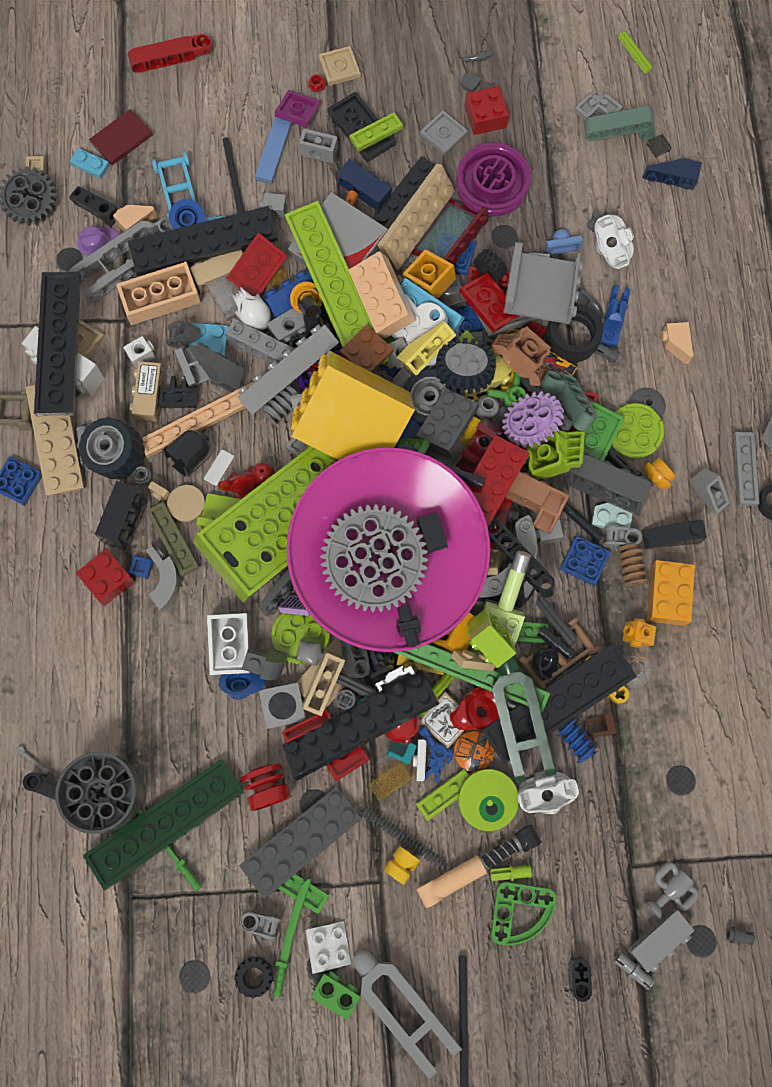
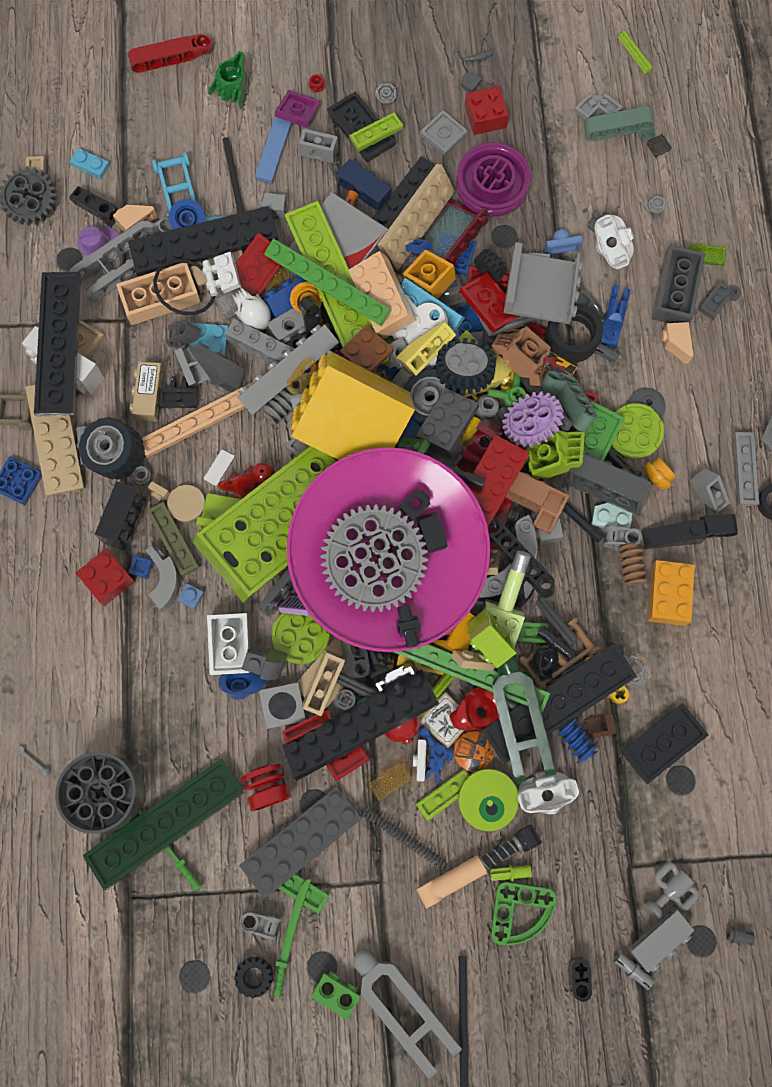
black piece [23,772,58,800] -> none
dark red tile [89,109,153,166] -> none
white brick [123,336,155,368] -> none
black cylinder [162,430,211,477] -> none
light grey piece [296,640,324,666] -> none
white hinge [306,921,351,974] -> none
tan tile [318,46,361,86] -> none
yellow wheel [383,846,420,885] -> none
teal panel [387,742,417,765] -> none
blue tile [560,535,611,586] -> none
light orange brick [623,618,656,648] -> none
dark blue slope [642,158,702,190] -> none
none -> black piece [153,259,215,315]
none -> medium blue plate [177,583,204,610]
none -> white plate [202,252,241,296]
none -> green piece [208,51,247,109]
none -> bright green plate [264,238,392,327]
none -> clear yellow plate [286,360,317,394]
none -> light grey plate [376,83,397,104]
none -> black brick [397,489,431,522]
none -> blue tile [405,238,431,255]
none -> black plate [621,703,709,784]
none -> light grey plate [648,196,666,214]
none -> dark grey brick [652,245,706,323]
none -> clear neon green tile [689,243,726,266]
none -> dark grey hinge [698,281,741,320]
none -> black beam [699,514,738,538]

